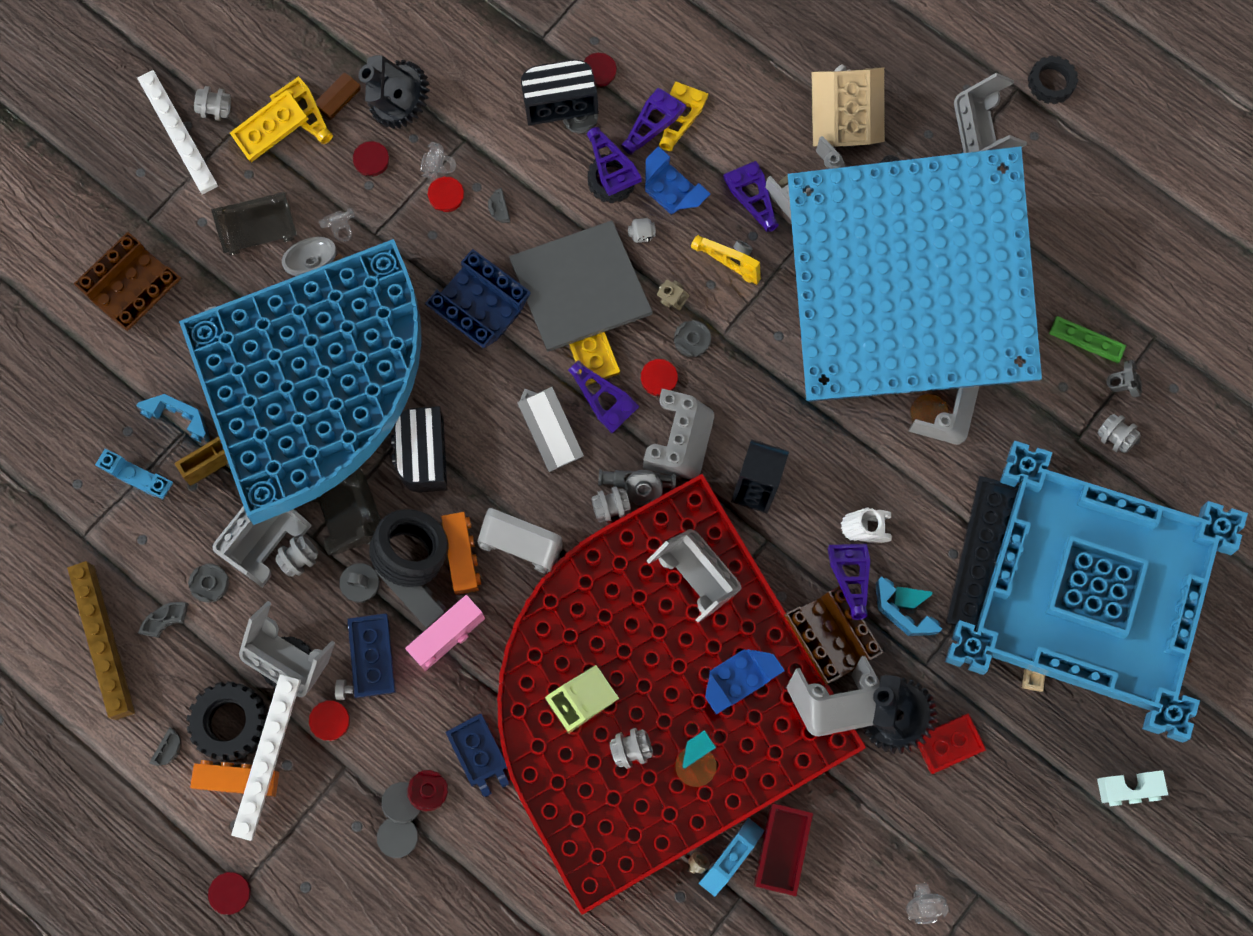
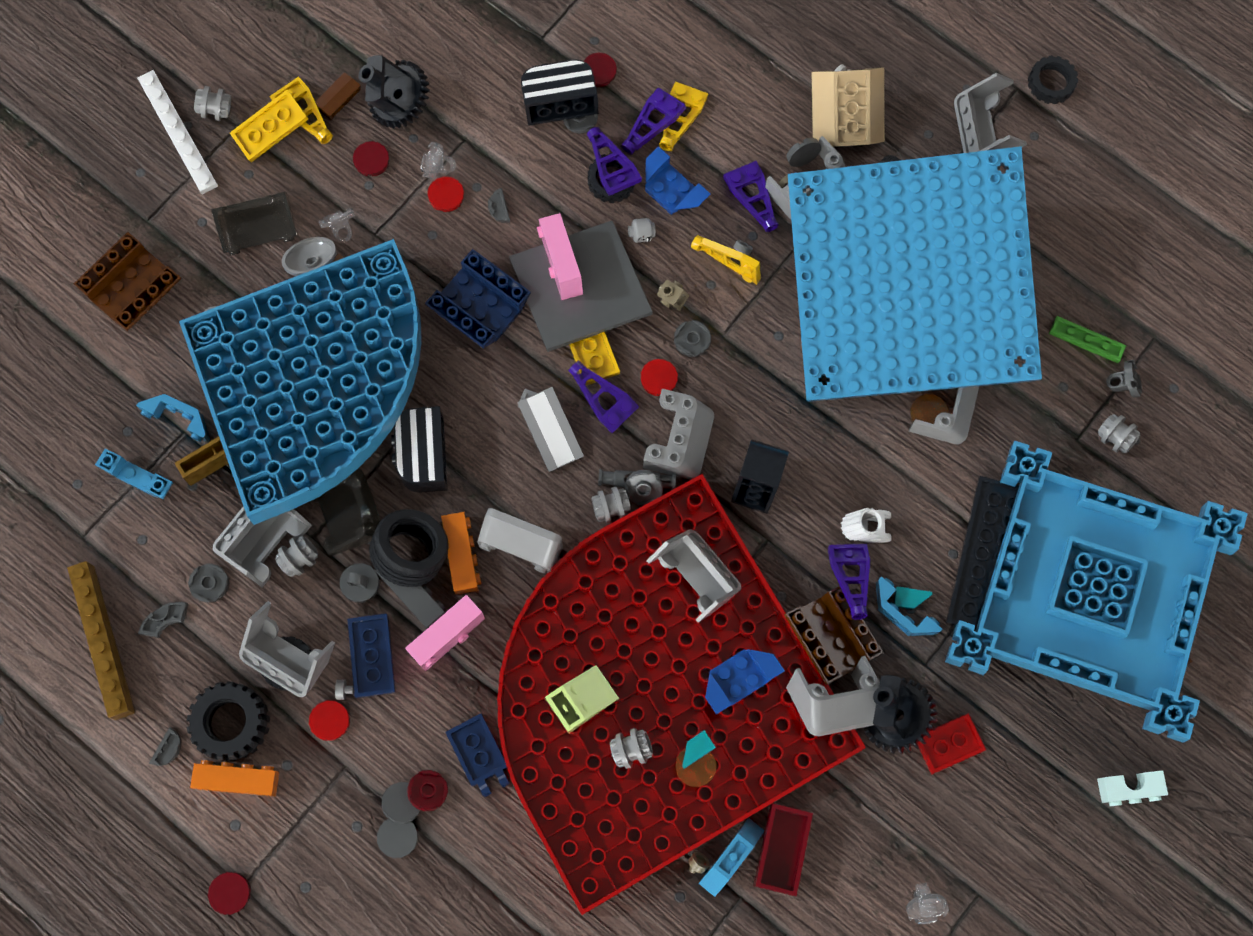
white plate [231,674,301,841] -> none
tan tile [1022,669,1045,692] -> none
none -> bright pink brick [537,213,583,300]
none -> dark grey tile [786,138,821,167]

